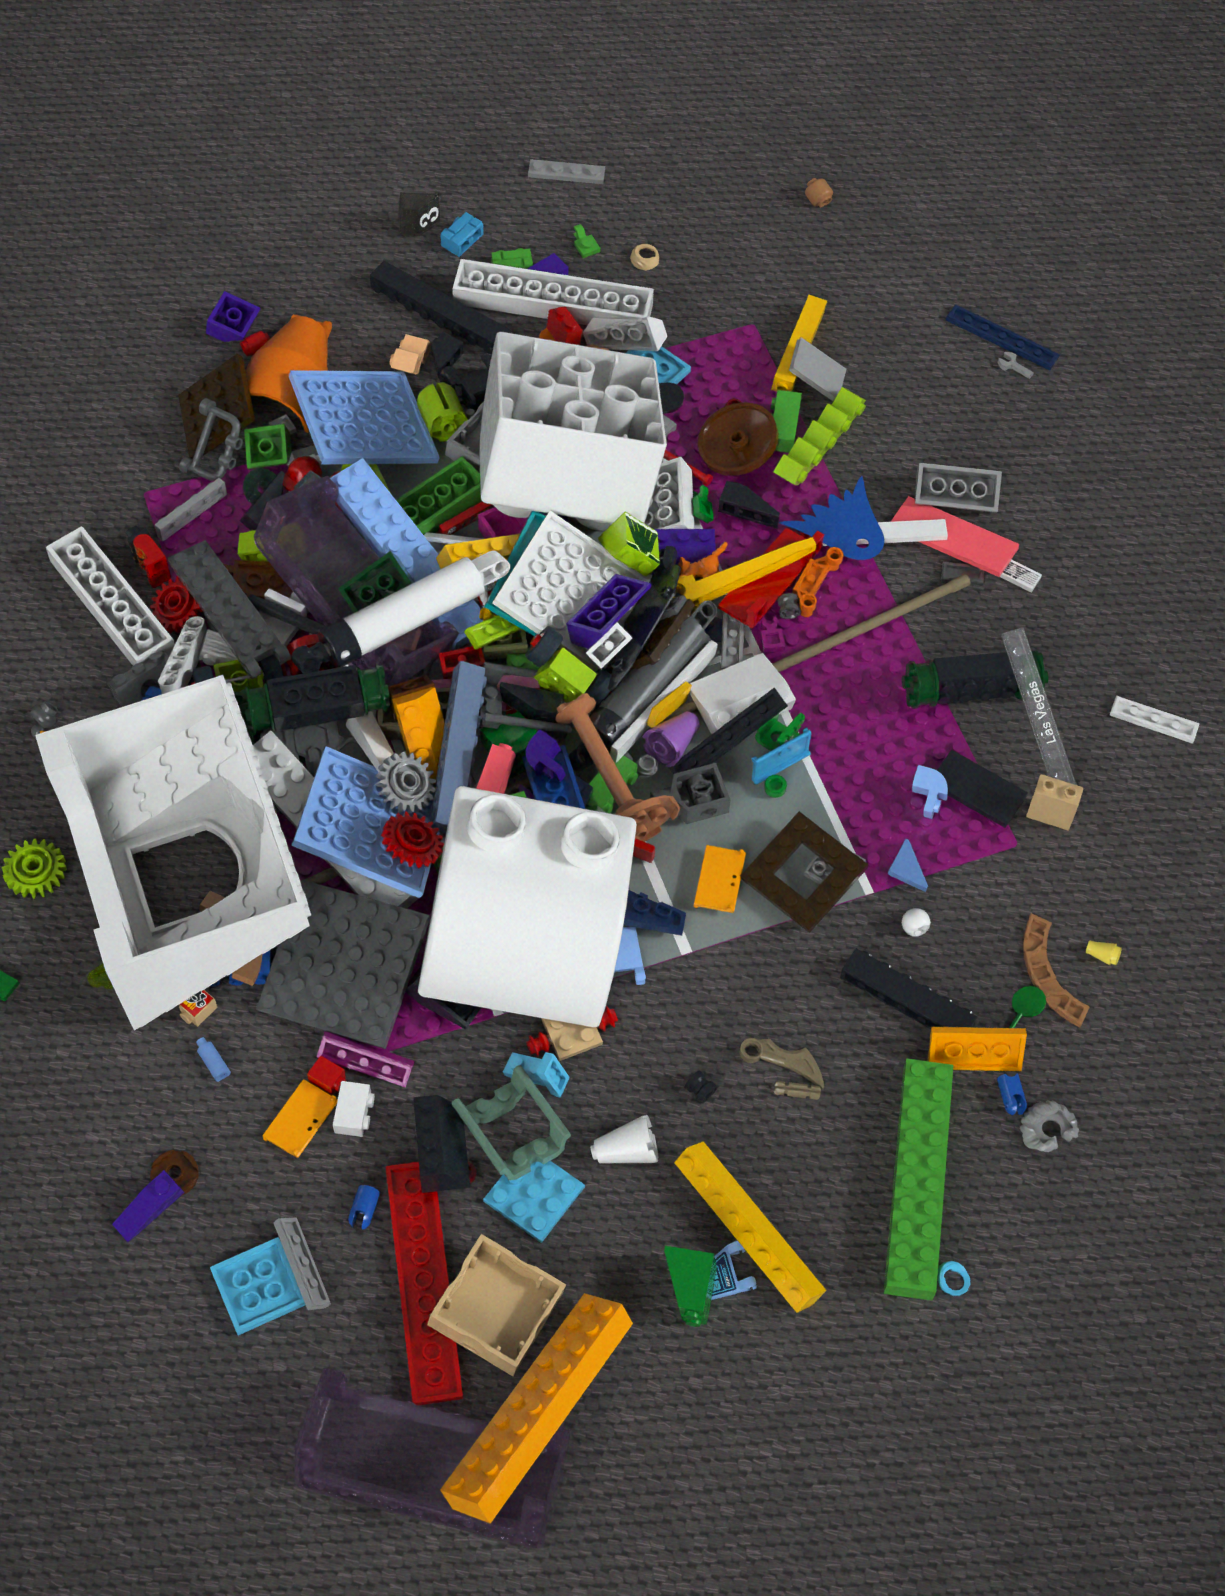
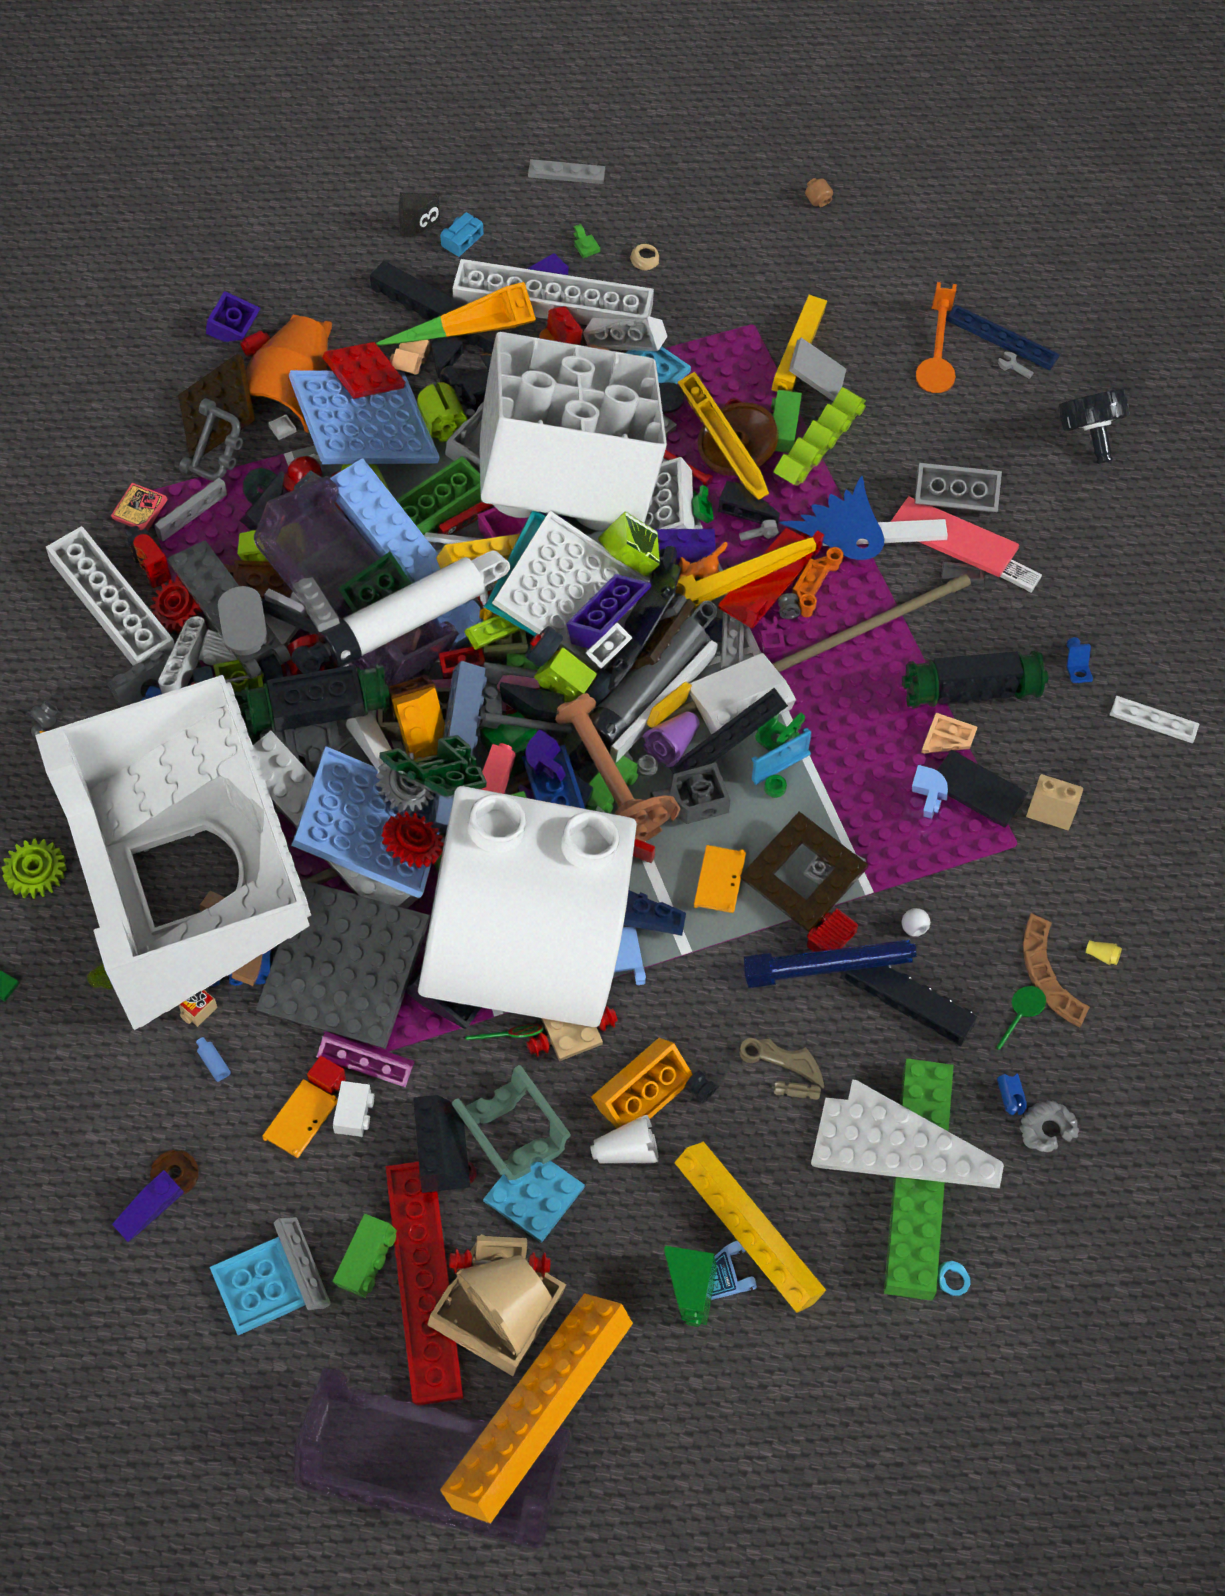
bright green slope [244,424,292,469] -> none
blue piece [348,1185,380,1230] -> none
bright green brick [491,248,533,269] -> none
medium azure bracket [503,1052,570,1097] -> none
medium blue tile [888,839,928,892] -> none
light orange plate [927,1027,1027,1071] -> none
clear tile [1001,627,1076,785] -> none
none -> tile [111,483,168,531]
none -> light grey tile [218,586,268,655]
none -> light grey plate [292,577,340,632]
none -> red plate [322,342,406,399]
none -> bright green brick [332,1213,397,1298]
none -> light orange plate [377,282,536,346]
none -> dark green wedge [379,735,487,799]
none -> plate [449,1236,550,1278]
none -> tan cone [456,1255,552,1356]
none -> green piece [465,1024,543,1040]
none -> light orange slope [591,1038,693,1128]
none -> yellow piece [678,372,769,500]
none -> light grey bar [739,520,779,541]
none -> clear blue brick [744,939,917,988]
none -> red brick [807,908,858,963]
none -> white wing [811,1080,1004,1188]
none -> orange piece [916,282,957,393]
none -> light nougat wing [922,713,977,753]
none -> black wheel [1059,389,1130,464]
none -> blue bracket [1066,637,1093,683]

